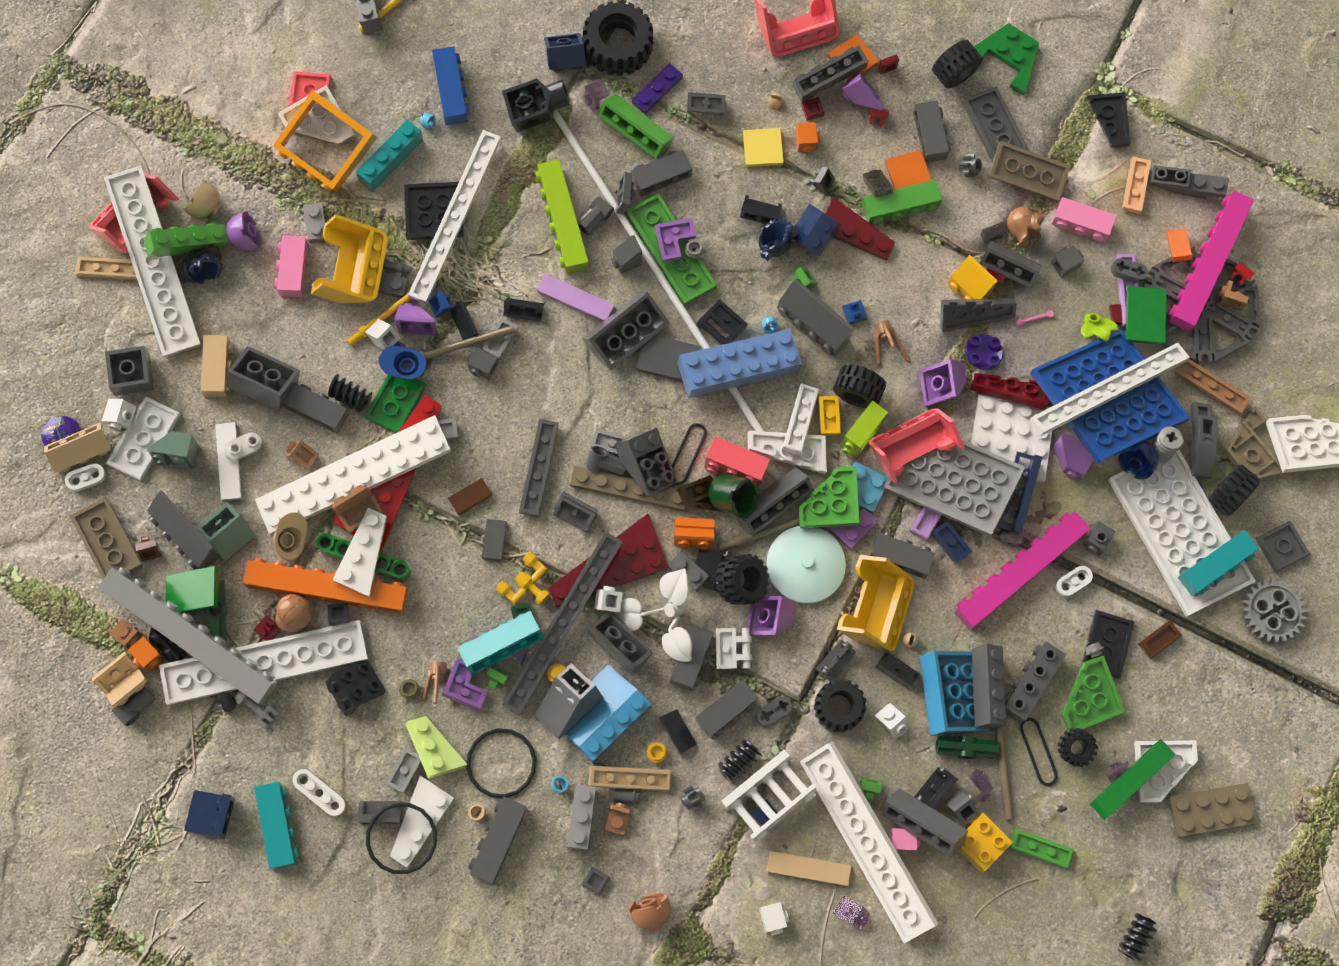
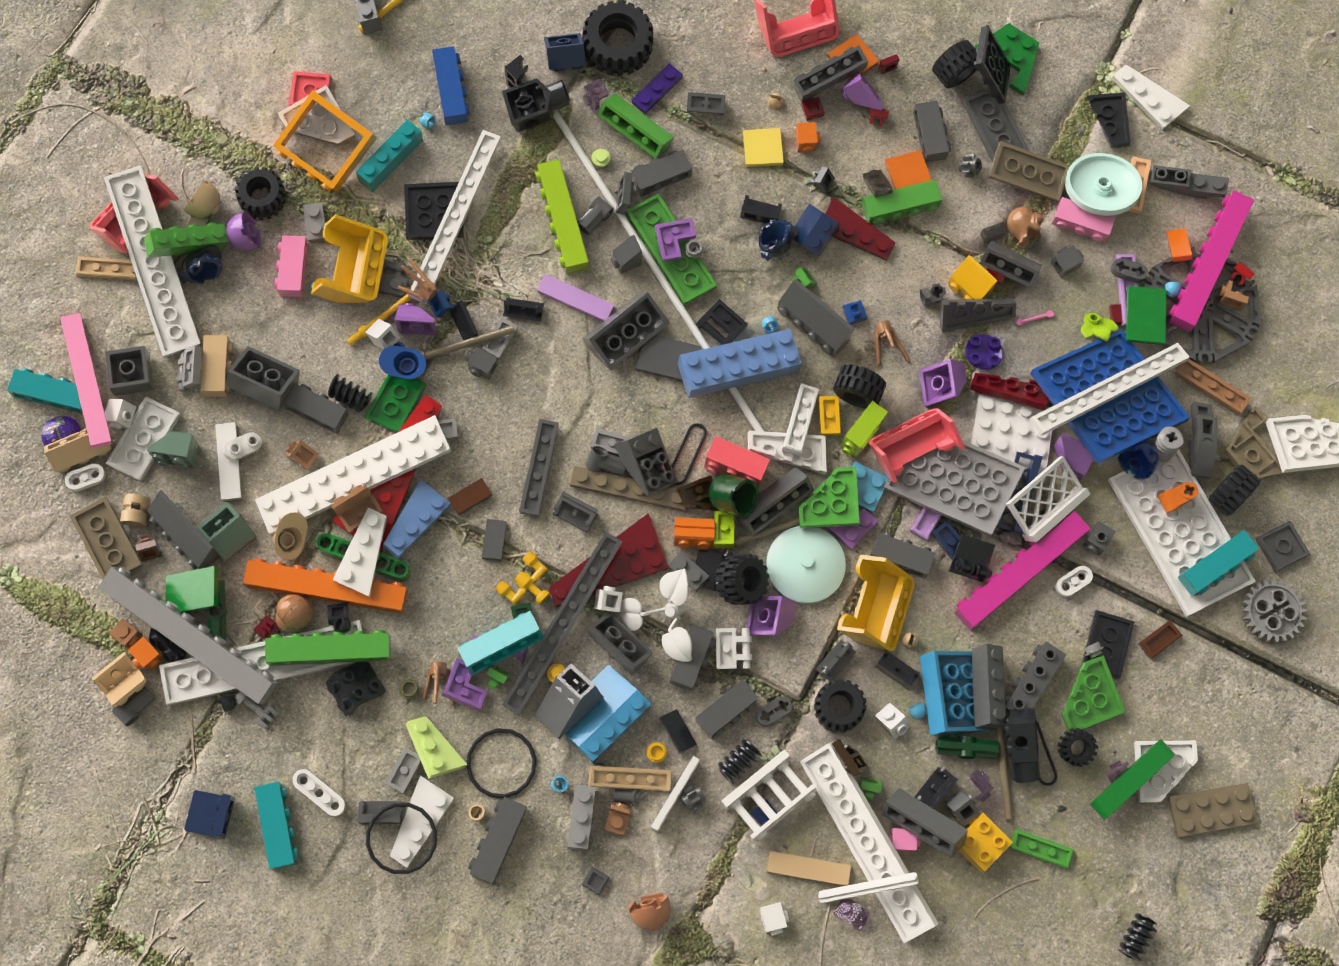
none -> teal brick [7,368,83,414]
none -> bright pink tile [60,313,112,449]
none -> tan wheel [120,494,151,527]
none -> light grey plate [176,345,202,392]
none -> black tyre [235,167,286,220]
none -> bright green brick [265,630,391,666]
none -> black hinge [333,616,351,633]
none -> medium blue wing [383,480,451,559]
none -> medium nougat plant [397,259,438,301]
none -> black hinge [505,55,528,88]
none -> yellowish green plate [592,149,610,167]
none -> white tile [651,756,700,832]
none -> lime plate [714,511,735,548]
none -> white axle [818,872,919,903]
none -> dark brown wing [832,739,870,777]
none -> medium azure hinge [908,702,926,719]
none -> dark grey piece [920,283,946,306]
none -> black hinge [949,534,995,582]
none -> black plate [974,25,1011,104]
none -> black brick [1005,708,1040,783]
none -> white fence [1006,456,1090,542]
none -> light aqua dish [1065,153,1142,216]
none -> white wing [1111,65,1190,130]
none -> orange piece [1157,482,1198,513]
none -> medium azure hinge [1165,282,1181,297]

